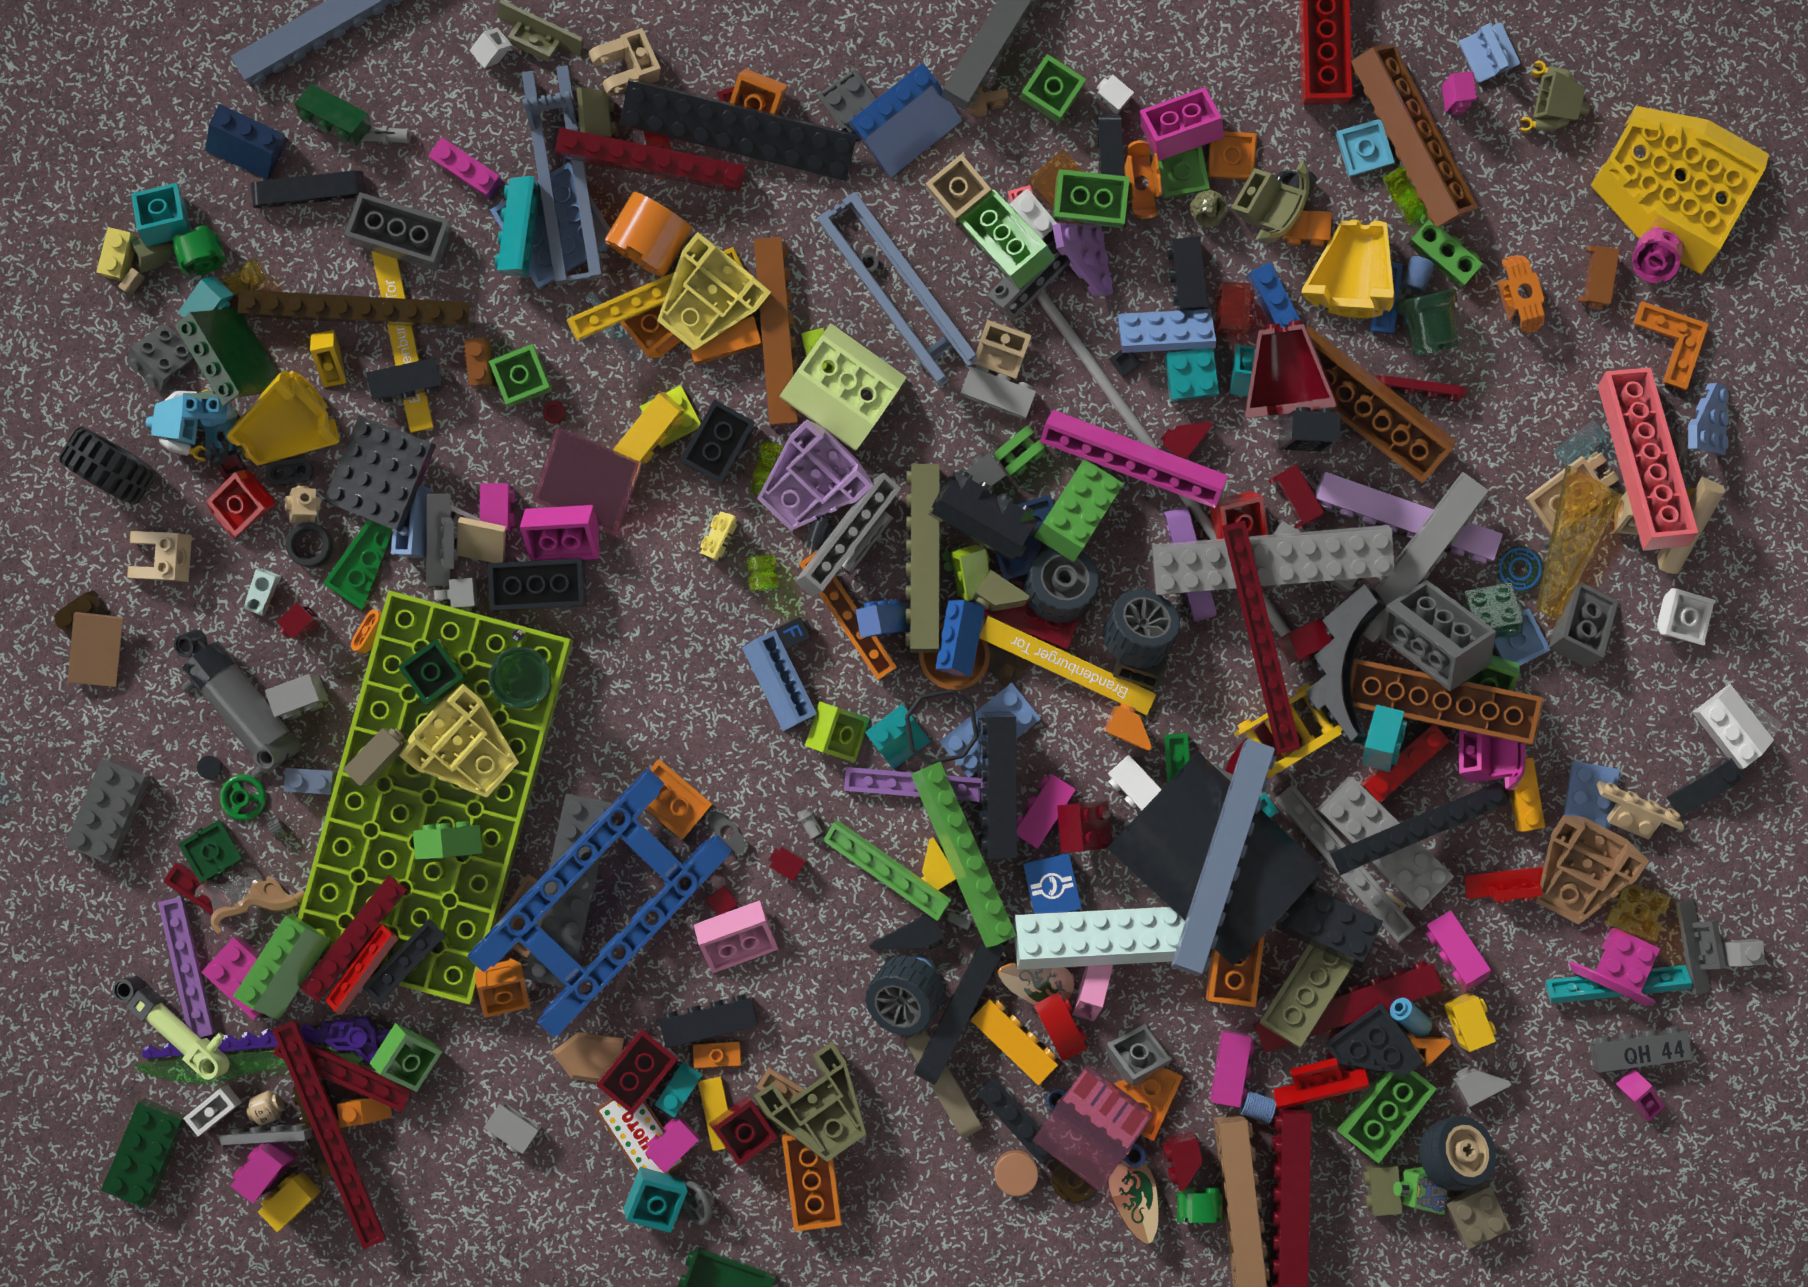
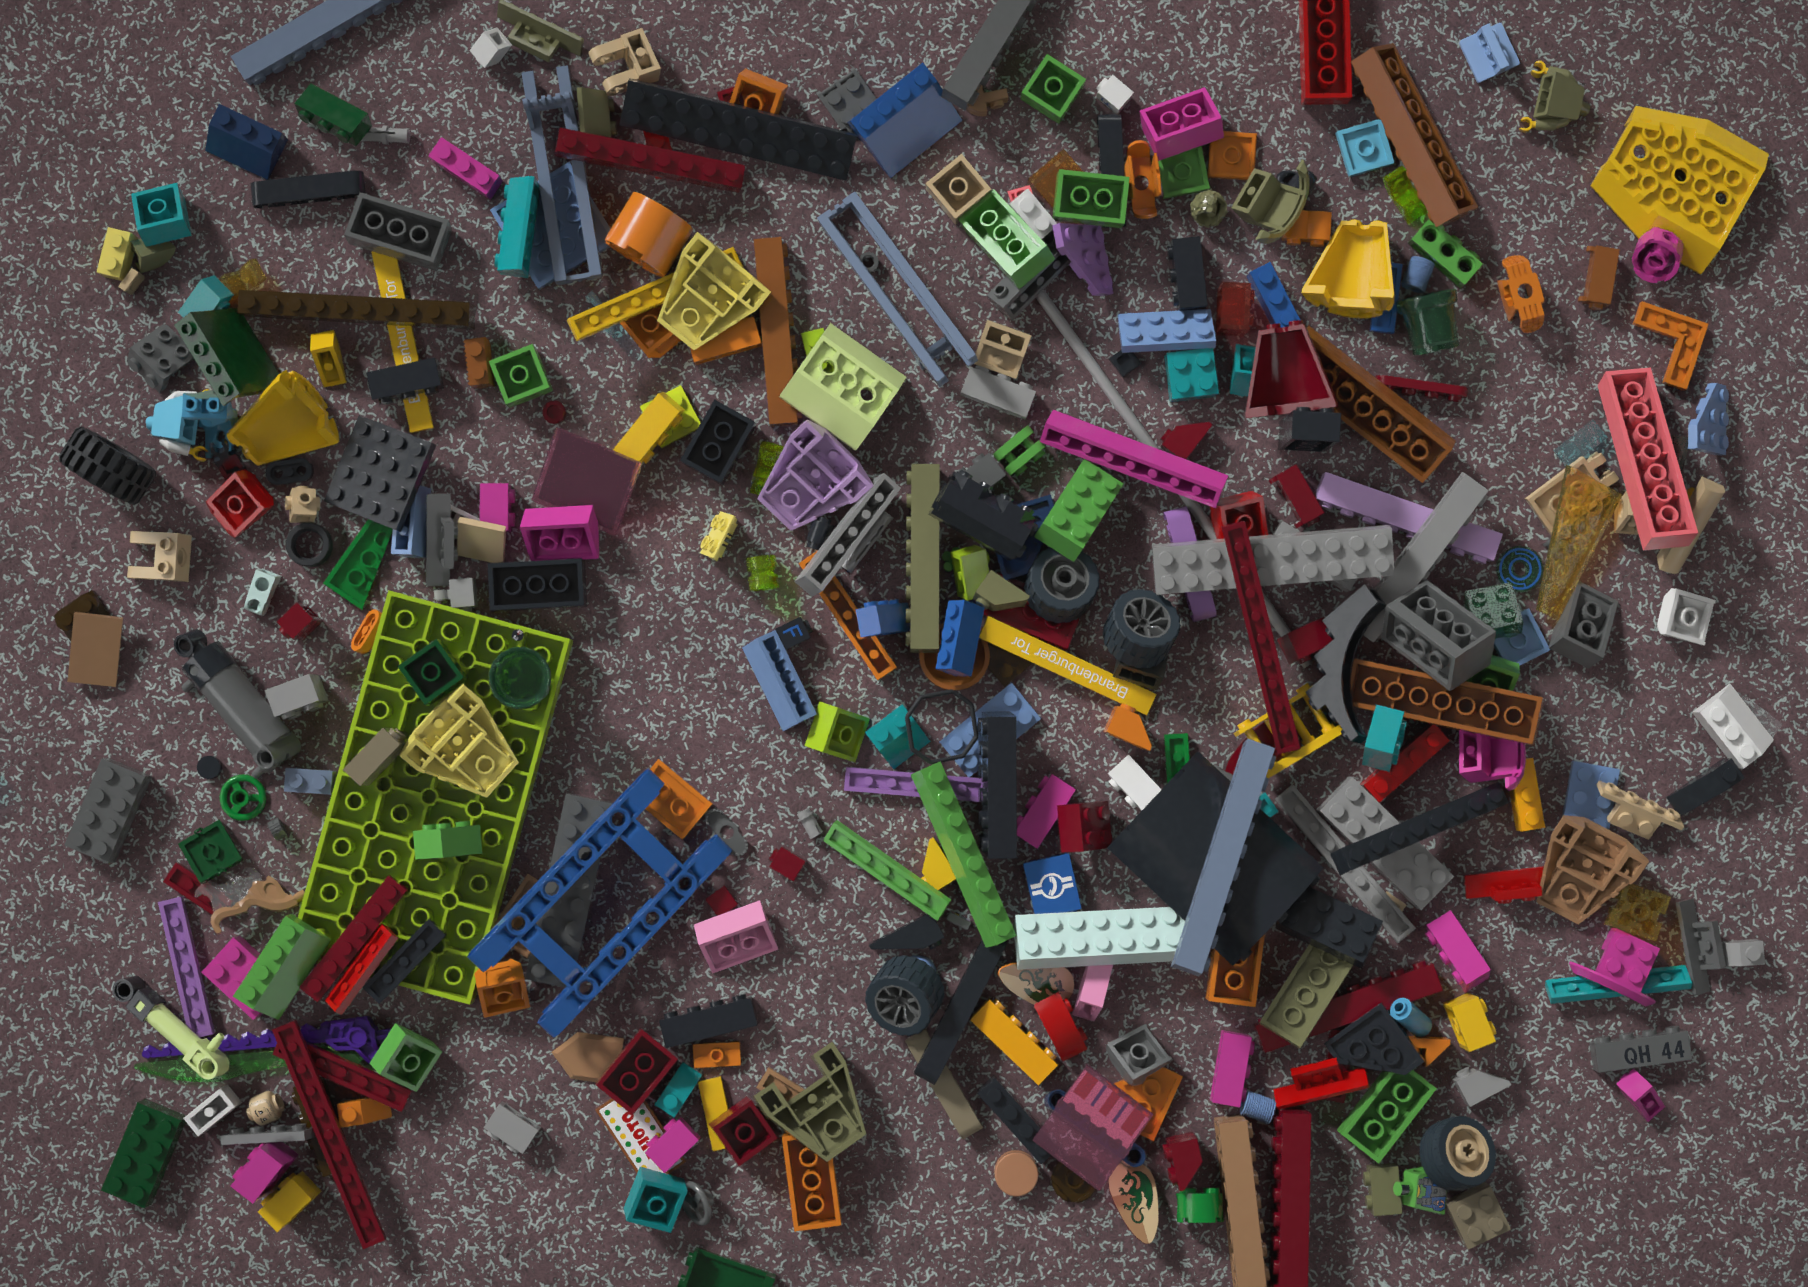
green brick [172,225,227,276] -> none
dark pink brick [1442,71,1477,115] -> none

